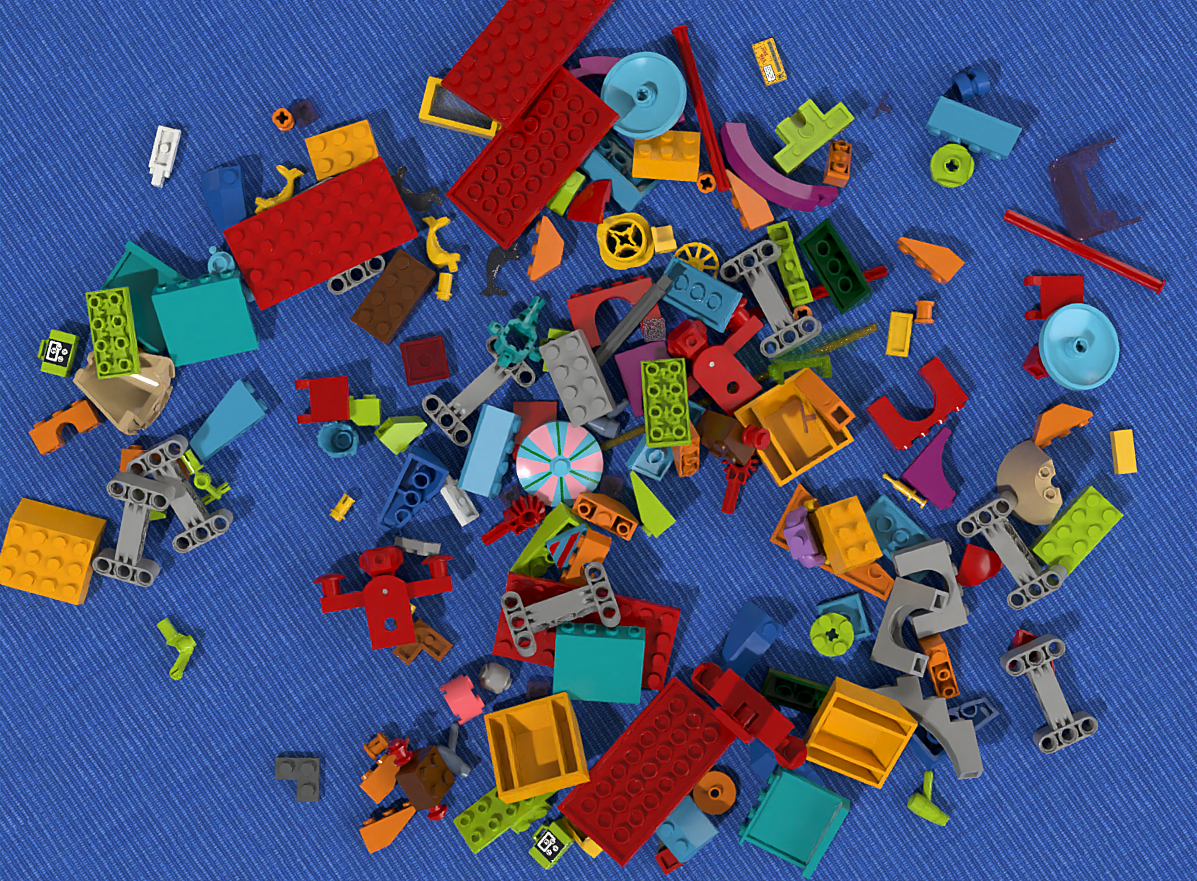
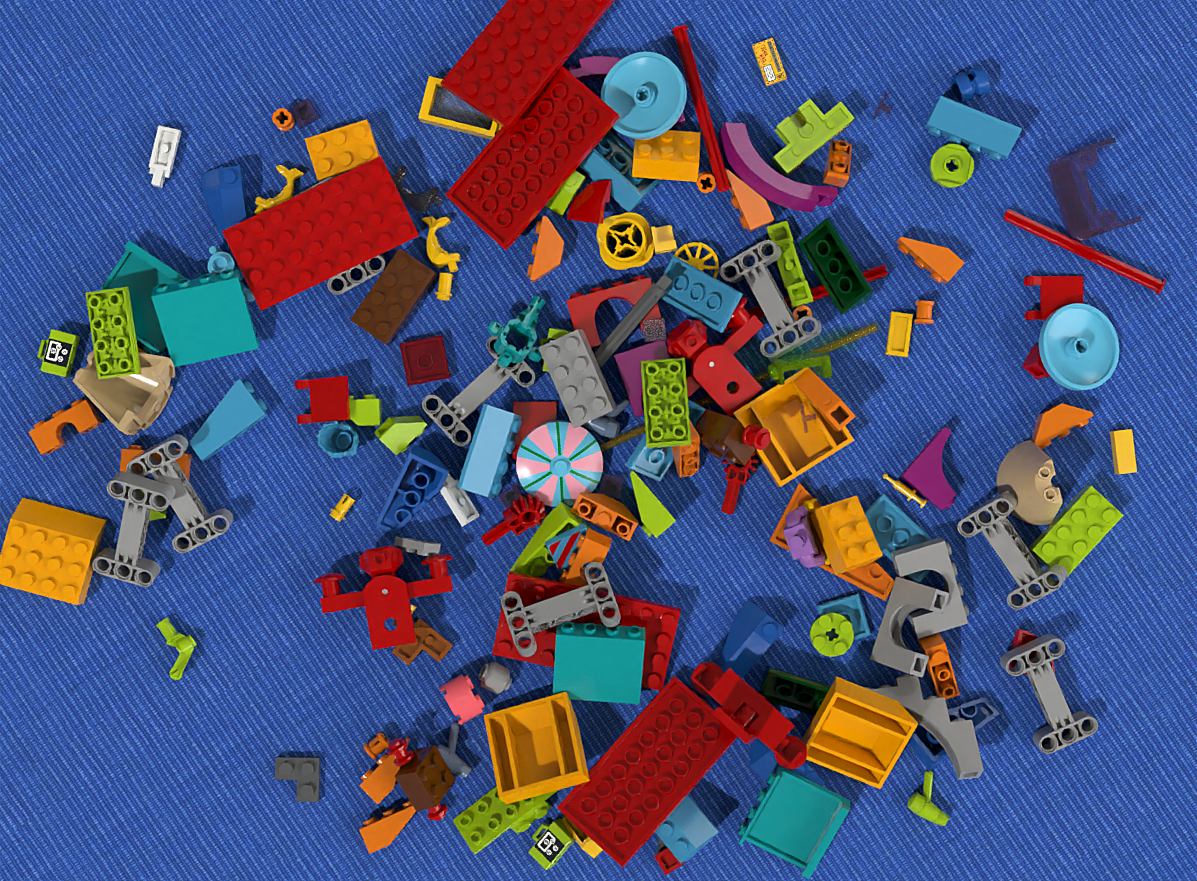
lime pin [180,449,231,506] -> none
clear smoke animal [480,242,521,297] -> none
clear purple tile [525,680,549,702] -> none
orange plate [692,770,736,815] -> none
red arch [865,357,969,451] -> none
red brick [955,544,1004,587] -> none

